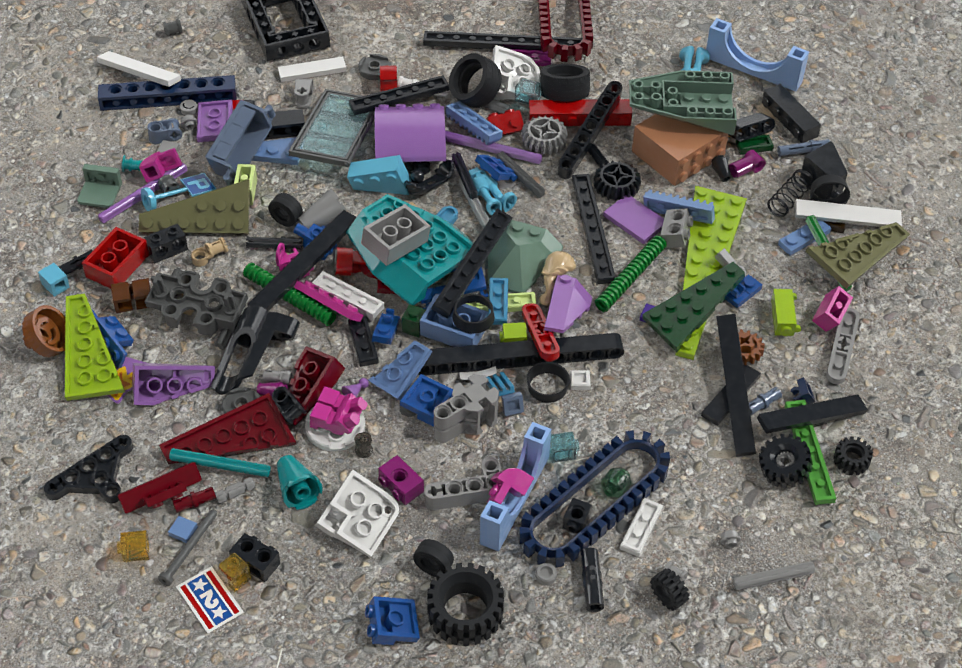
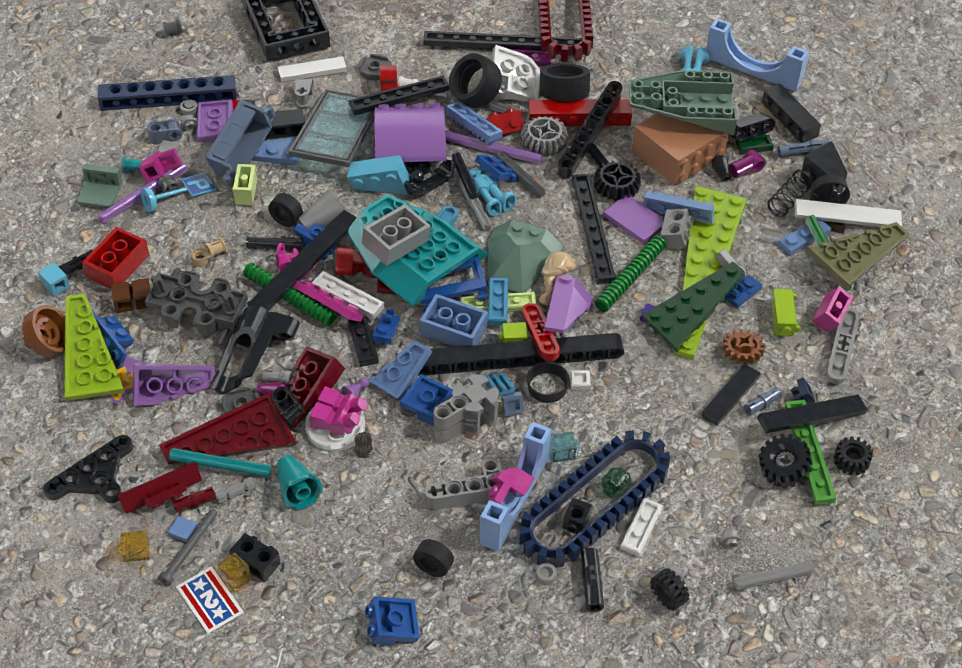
white tile [97,51,181,87] -> none
olive wing [139,179,250,234] -> none
black brick [144,224,188,264] -> none
white slope [315,470,399,558] -> none
magenta brick [378,455,424,505] -> none
dark green brick [401,304,426,338] -> none
black tyre [427,563,504,646] -> none
black tile [431,208,513,319] -> none
black tyre [452,294,495,334] -> none
white sticker [460,366,497,380] -> none
clear light blue brick [515,78,542,104] -> none
black tile [716,313,756,457] -> none

